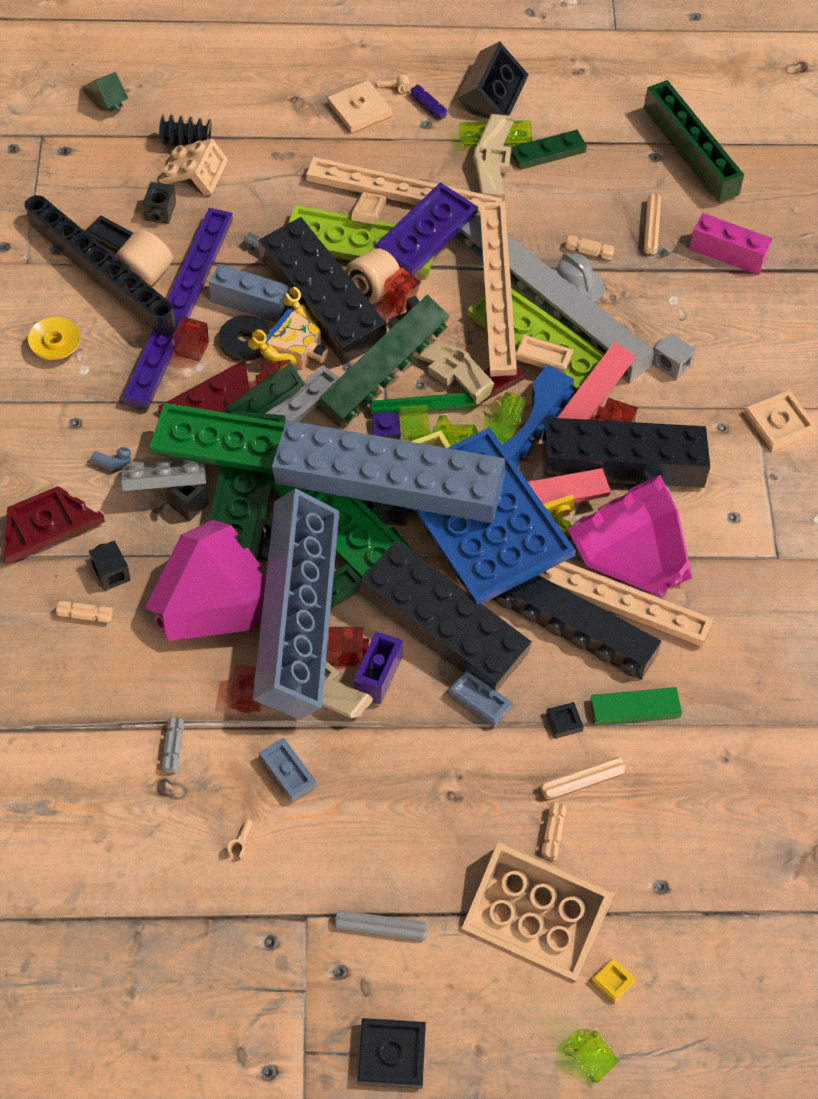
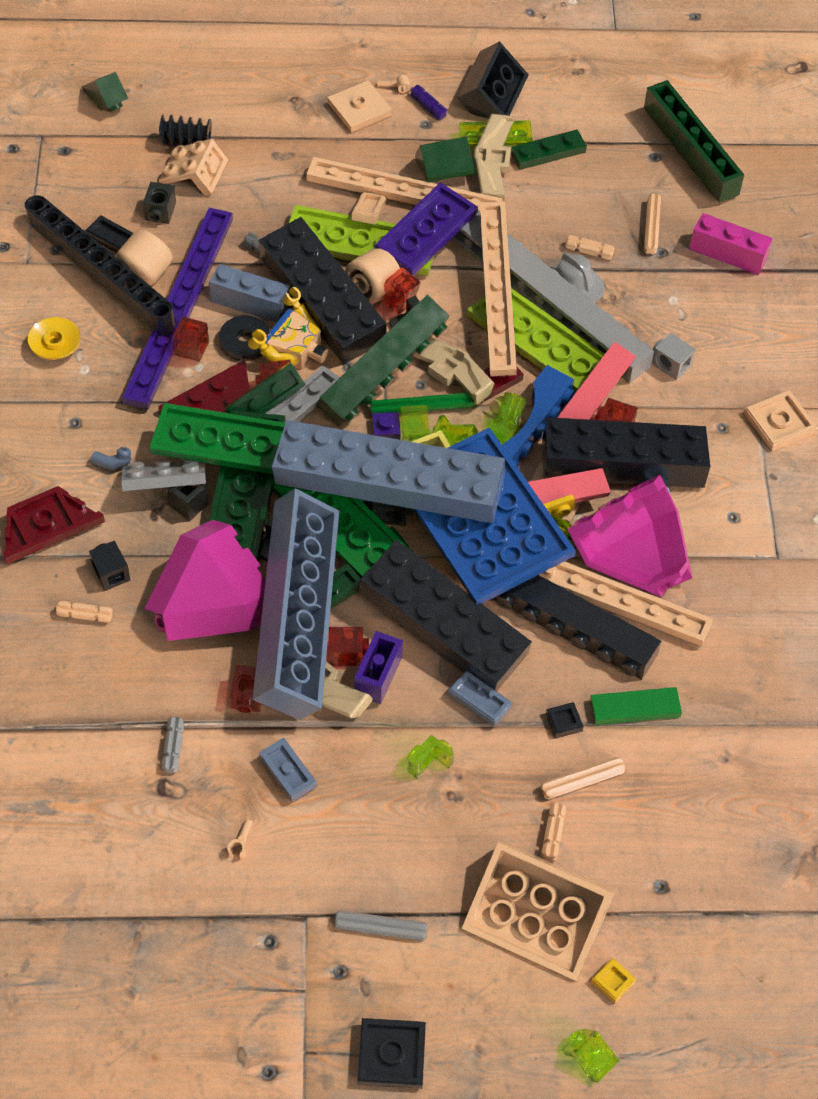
light nougat tile [516,335,573,374] -> none
none -> clear neon green bracket [407,735,454,779]
none -> dark green slope [415,136,475,182]

